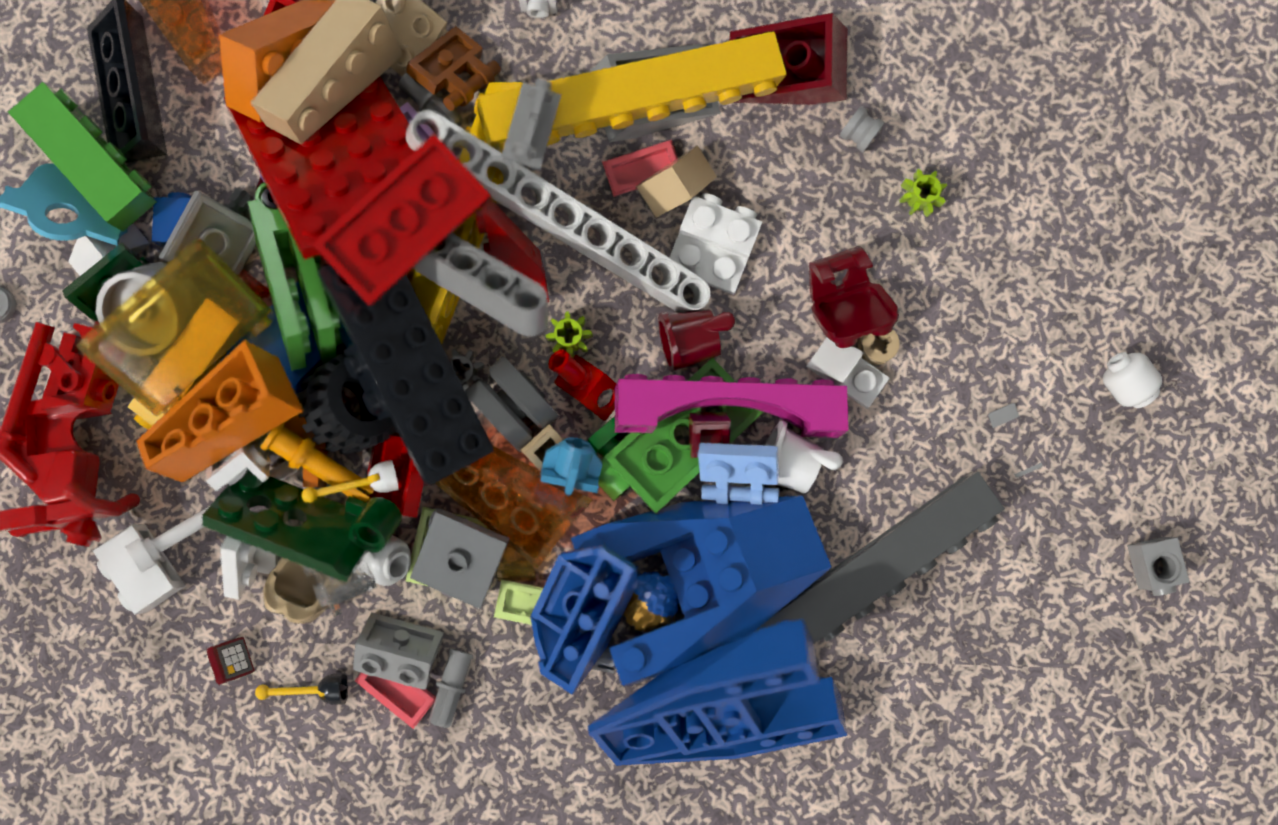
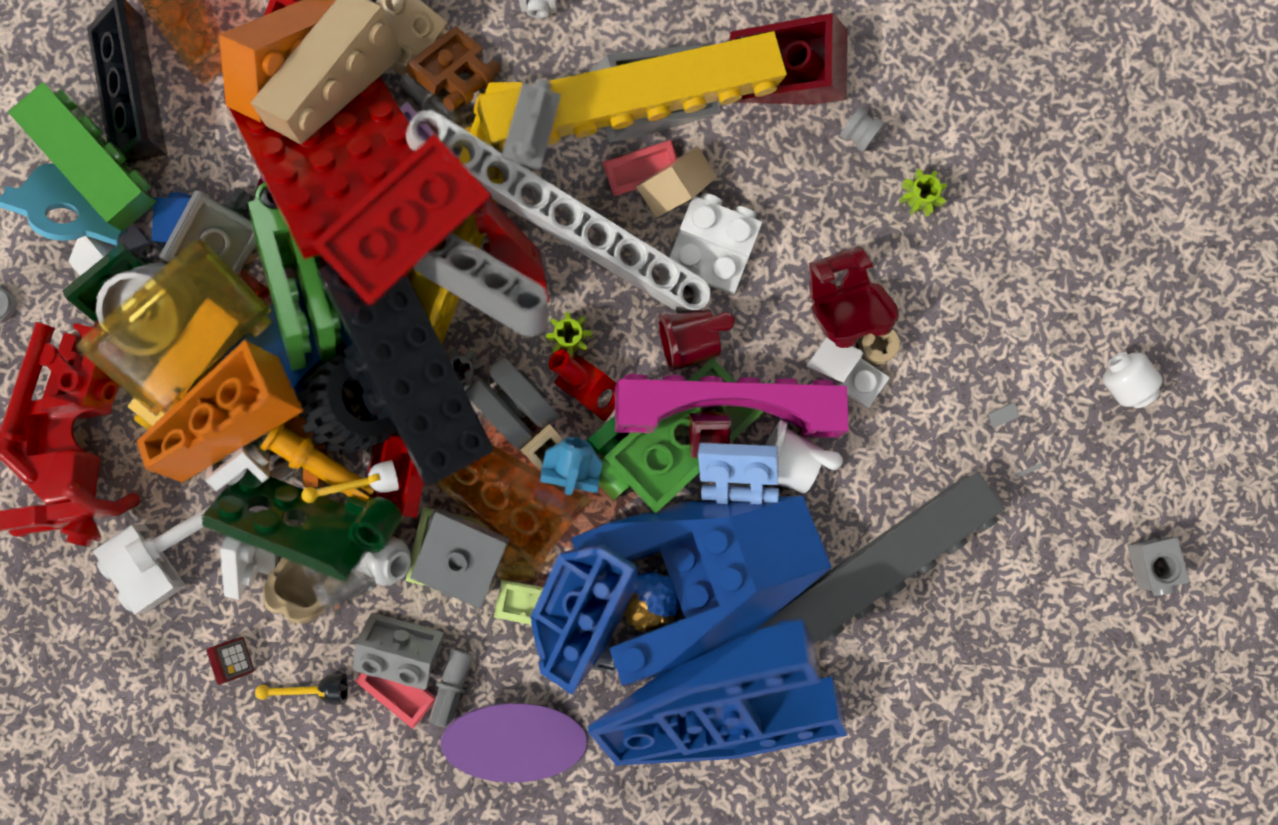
none -> medium lavender shield [440,703,587,783]

